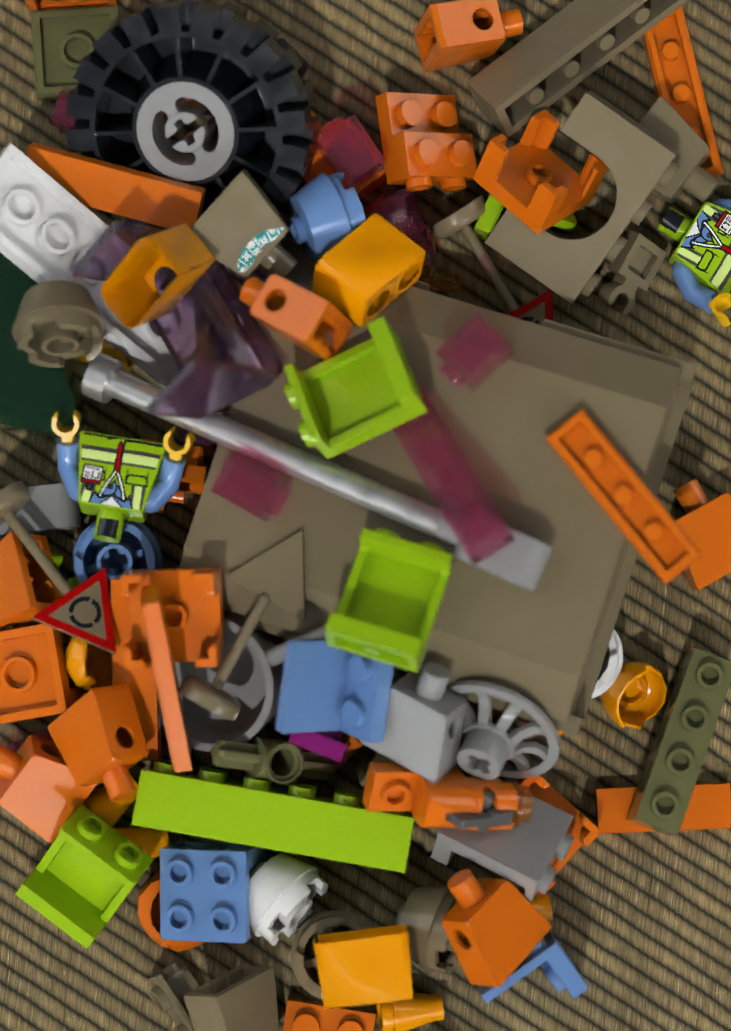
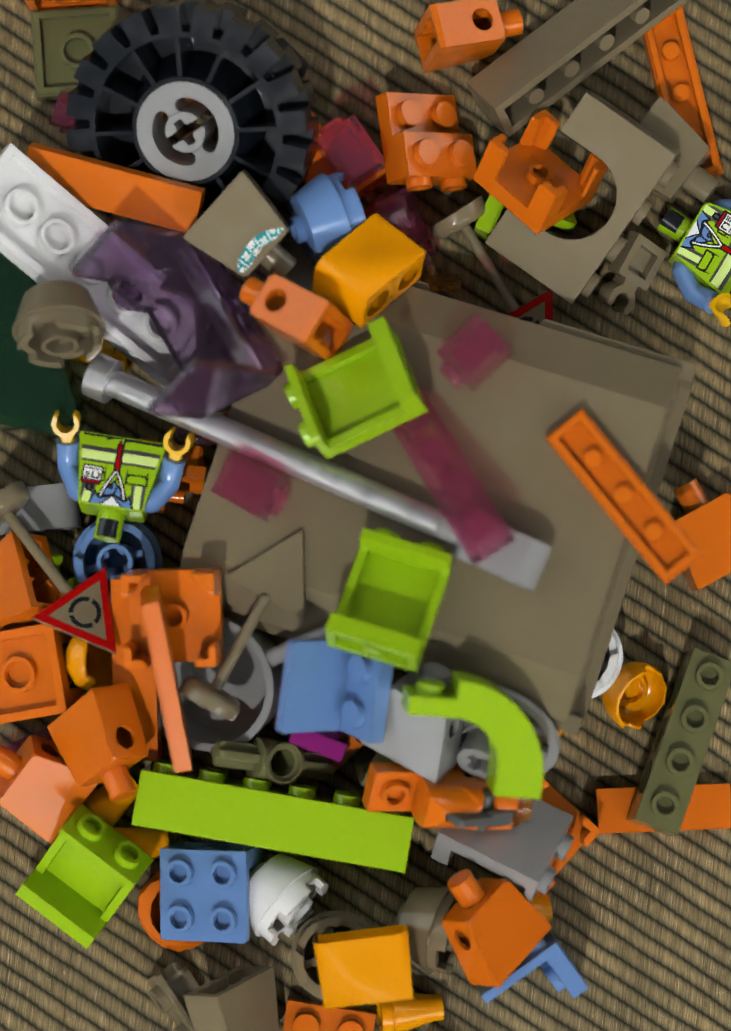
light orange piece [102,223,215,328] -> none
none -> lime arch [401,670,544,799]

